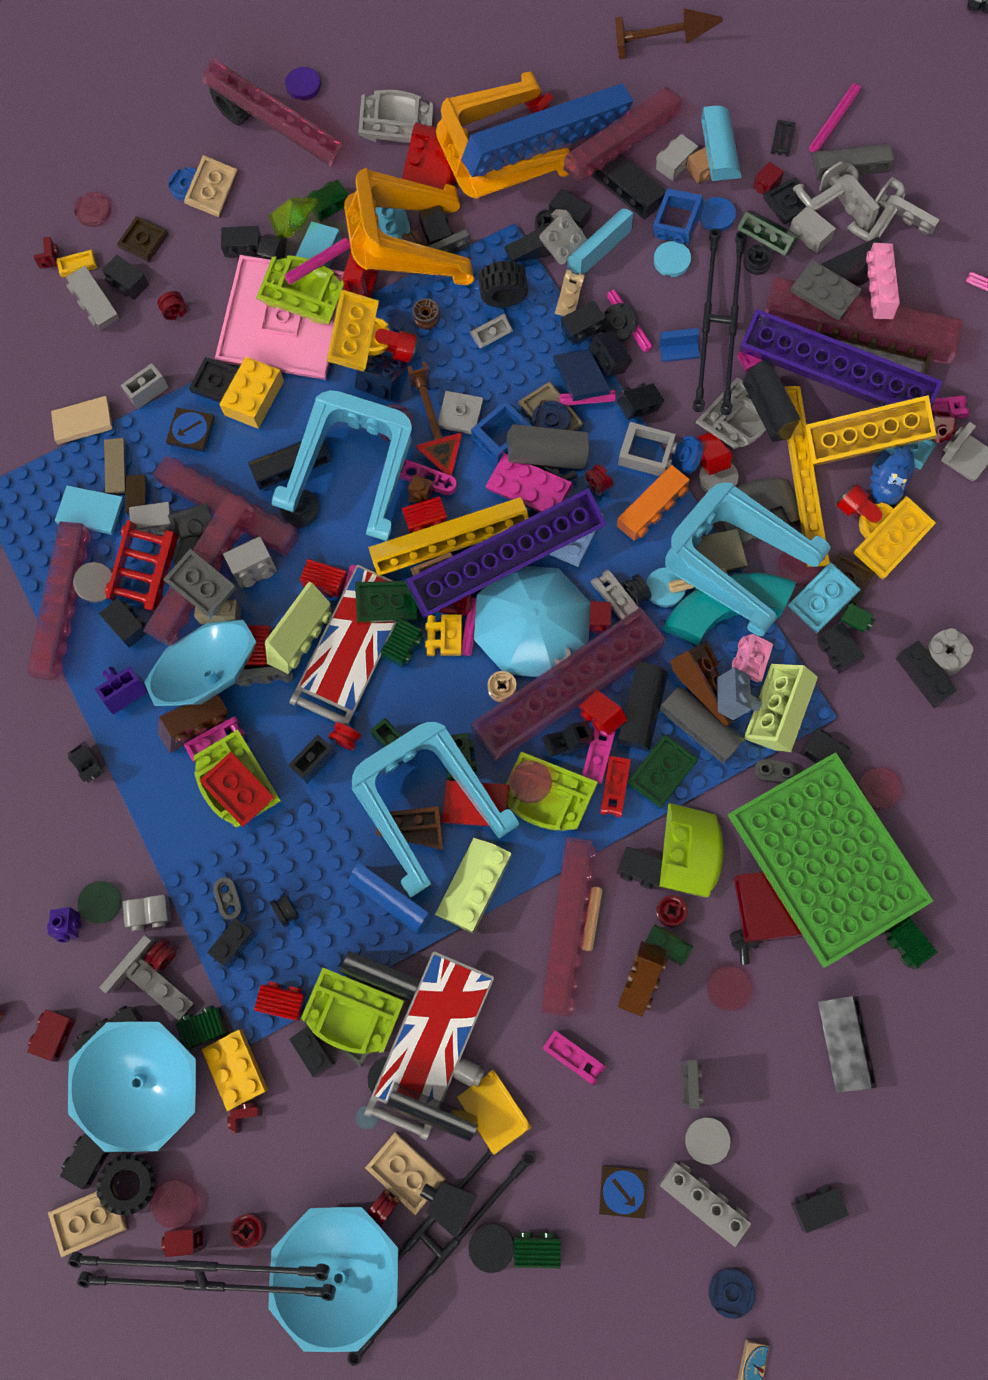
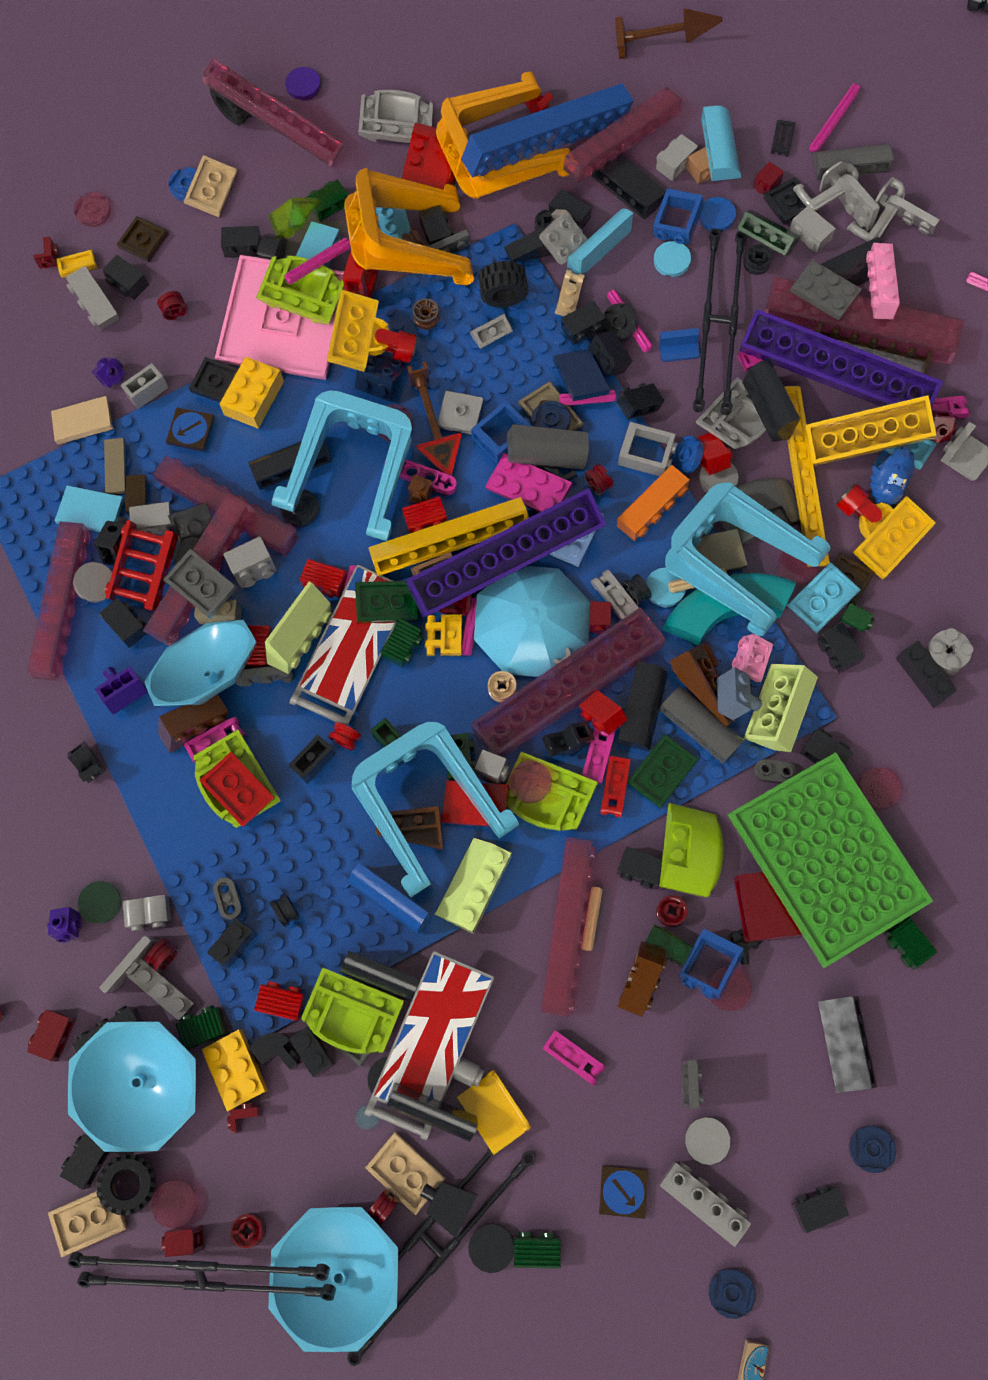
none -> dark purple brick [91,357,125,388]
none -> black torso [94,516,128,566]
none -> black brick [249,1033,300,1070]
none -> light grey brick [475,750,509,784]
none -> blue window [679,928,744,1000]
none -> dark blue tile [849,1125,896,1173]

